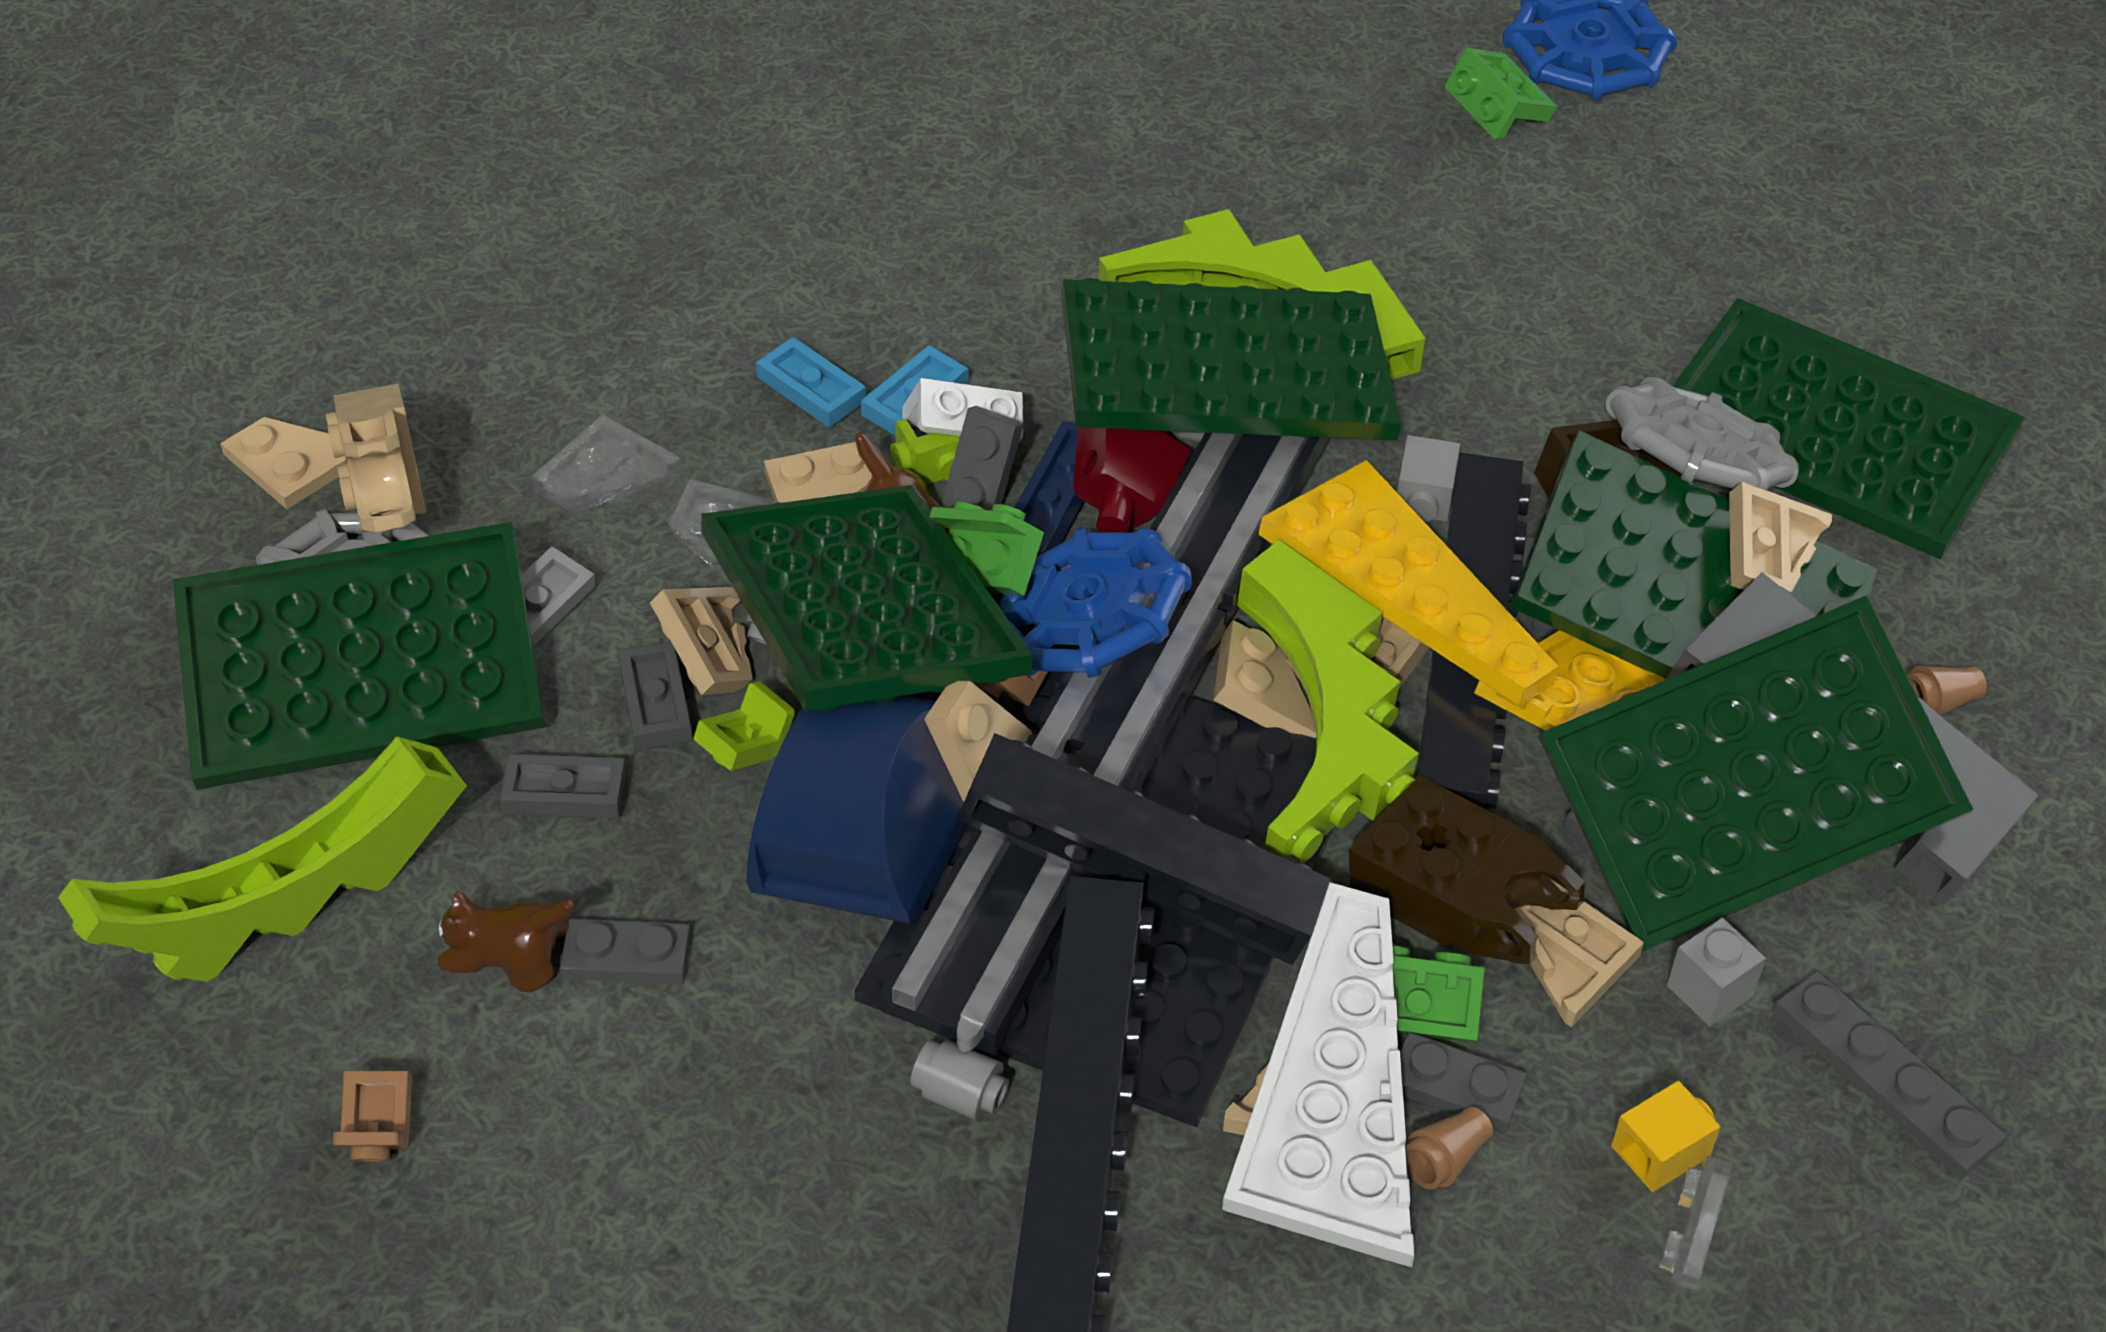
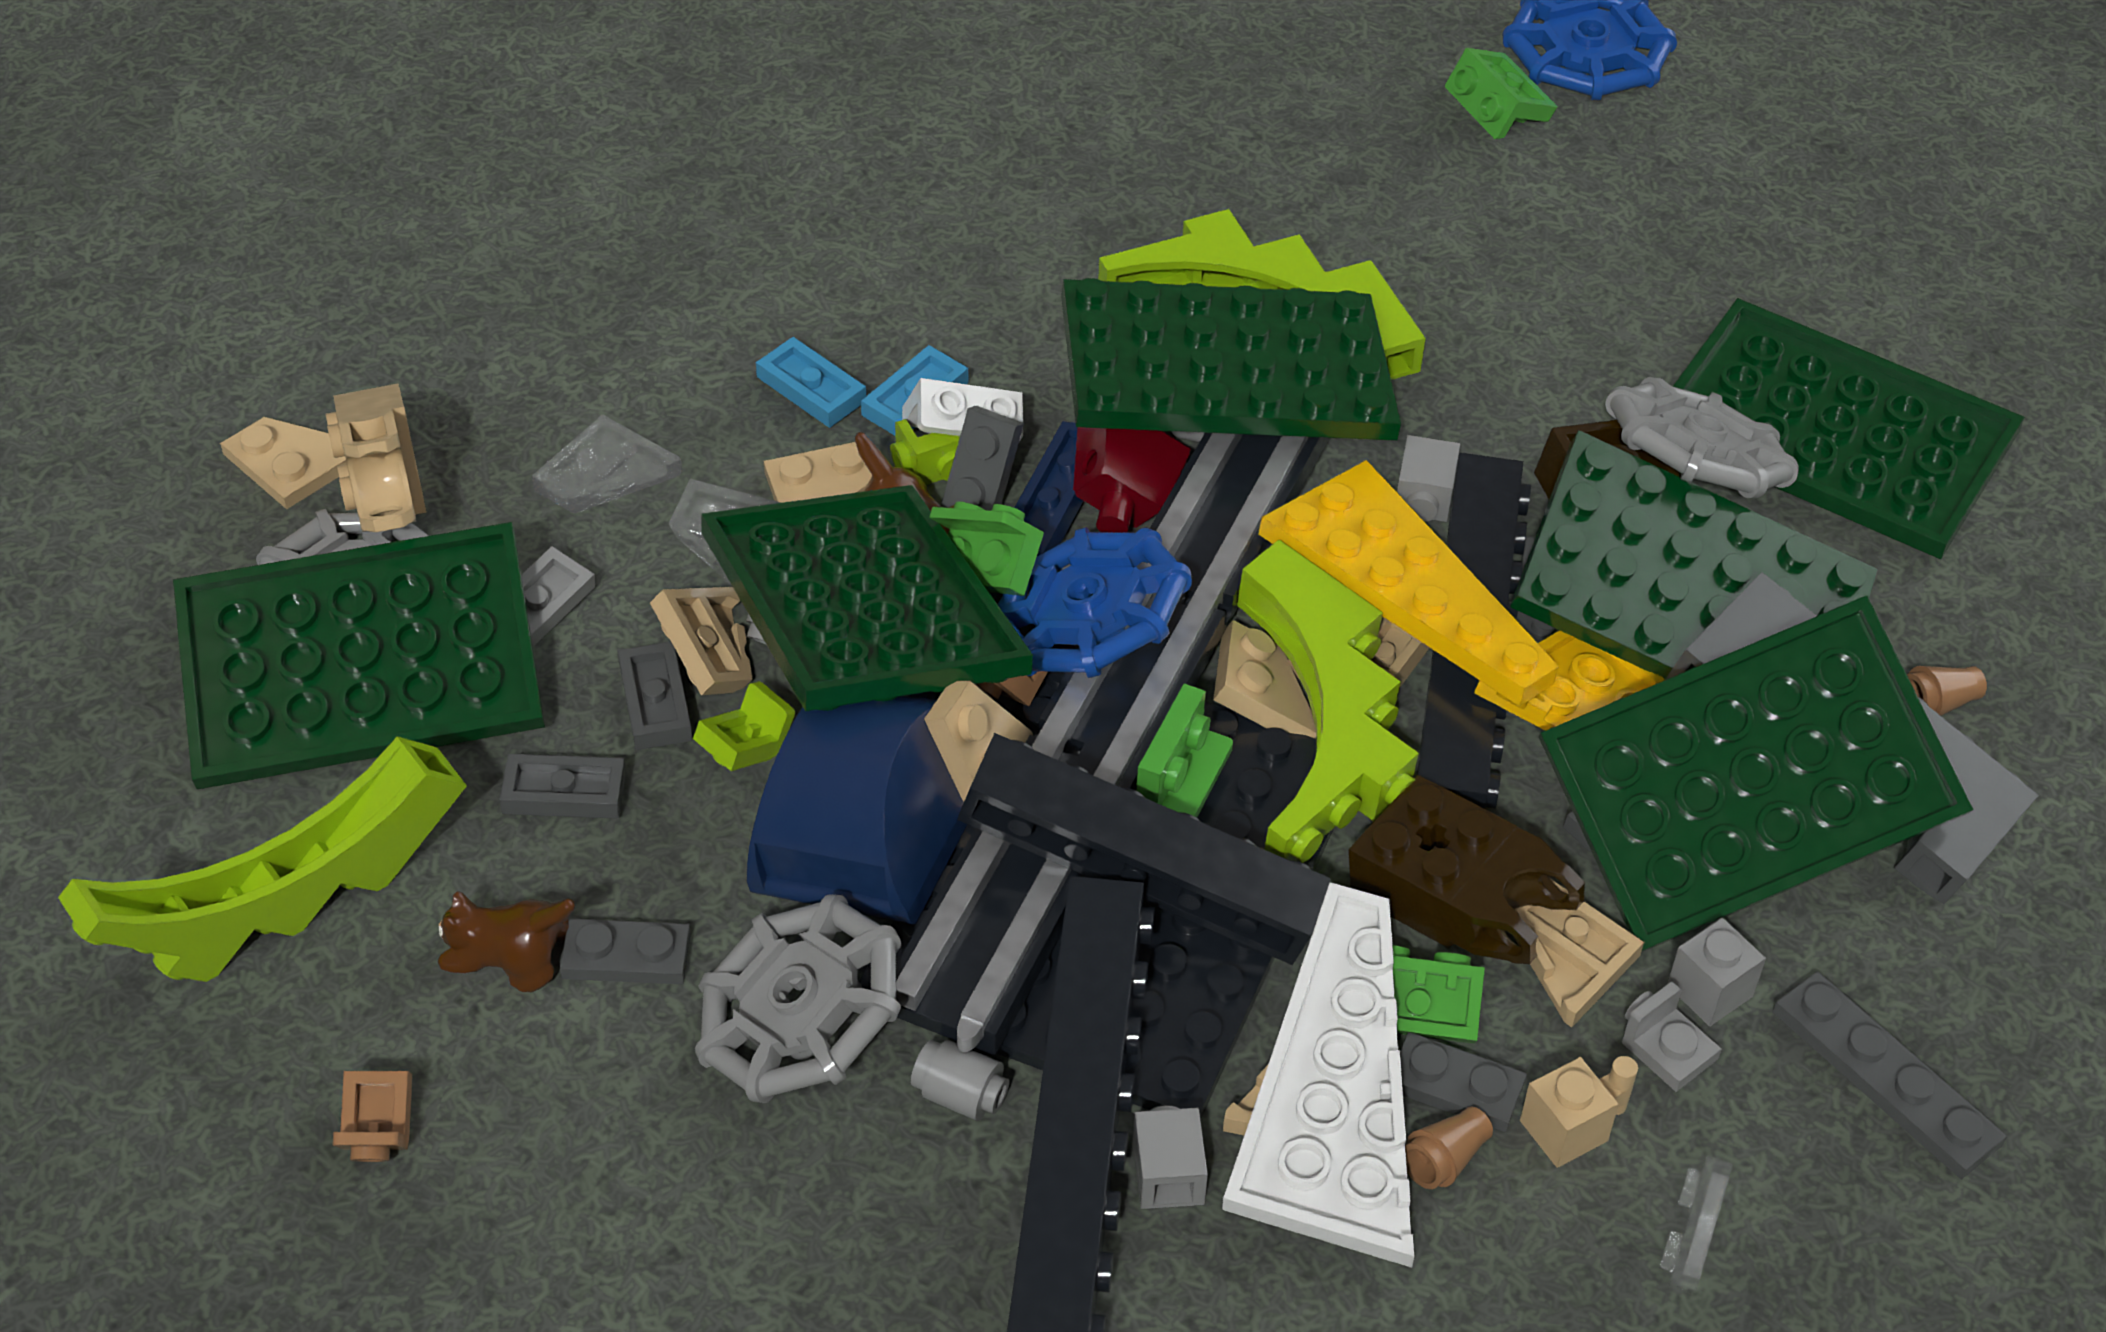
yellow brick [1611,1080,1721,1192] -> none
tan wing [1729,482,1832,593] -> none
none -> light grey plate [695,894,901,1103]
none -> light grey brick [1133,1106,1208,1209]
none -> bright green bracket [1137,684,1233,818]
none -> tan brick [1520,1056,1638,1168]
none -> light grey bracket [1622,982,1722,1092]

